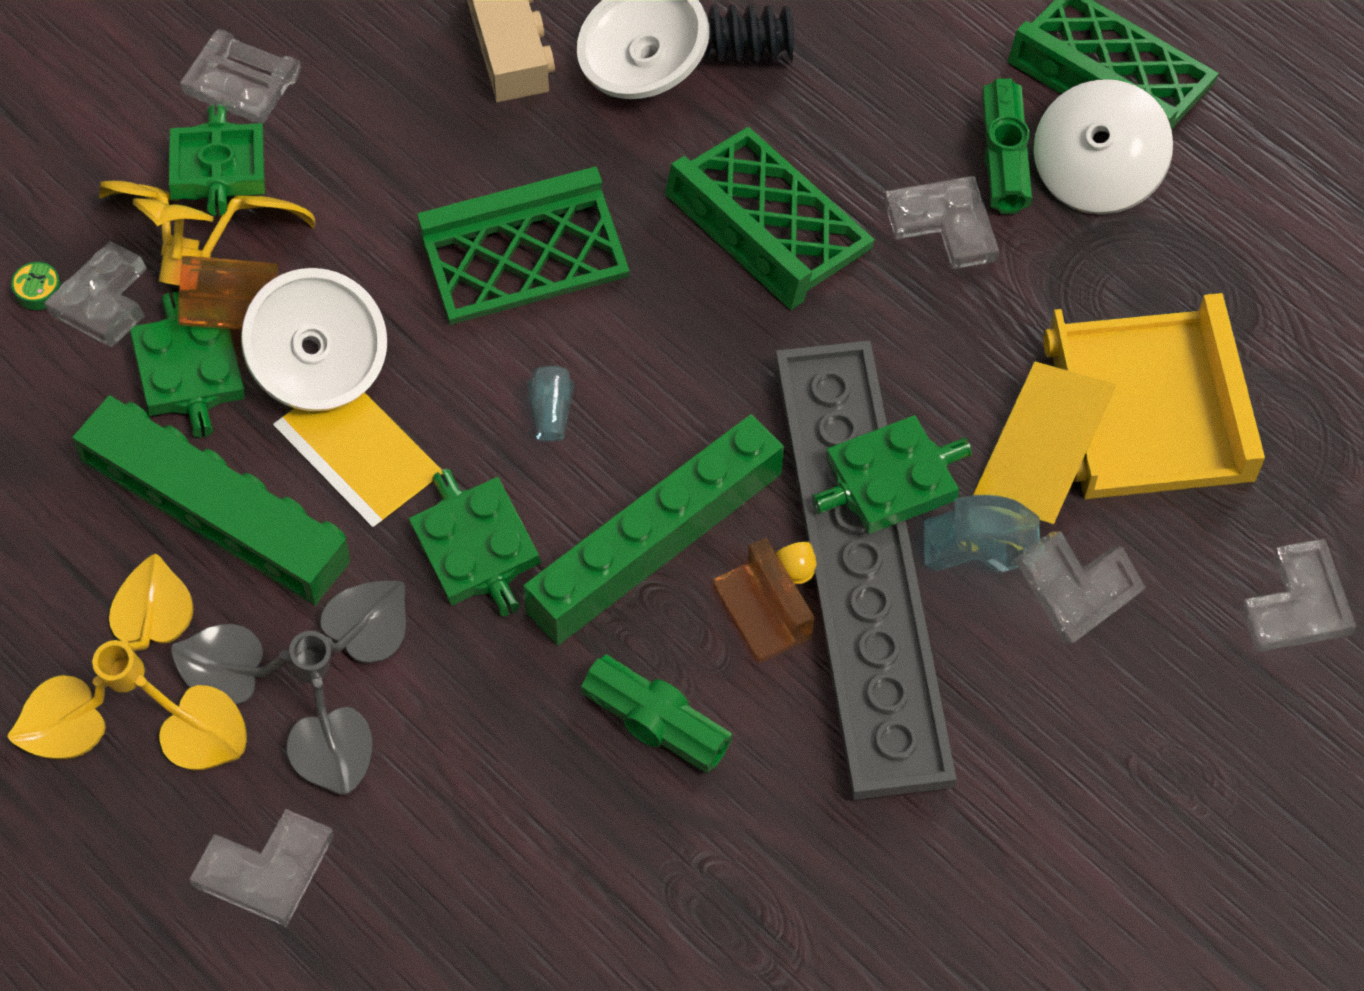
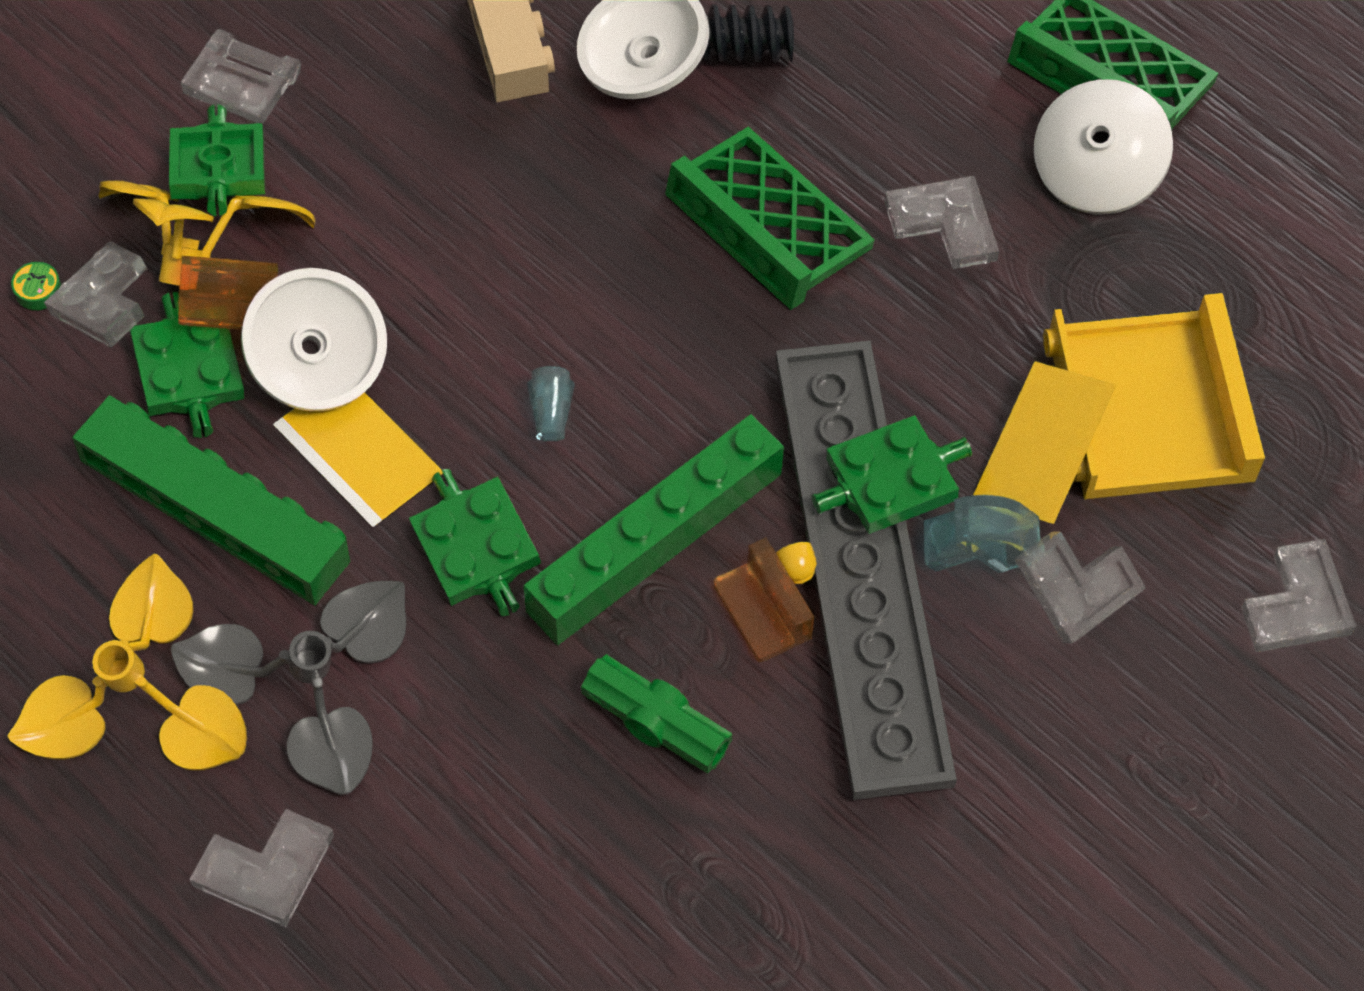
green fence [417,166,630,325] -> none
green piece [982,78,1032,214] -> none

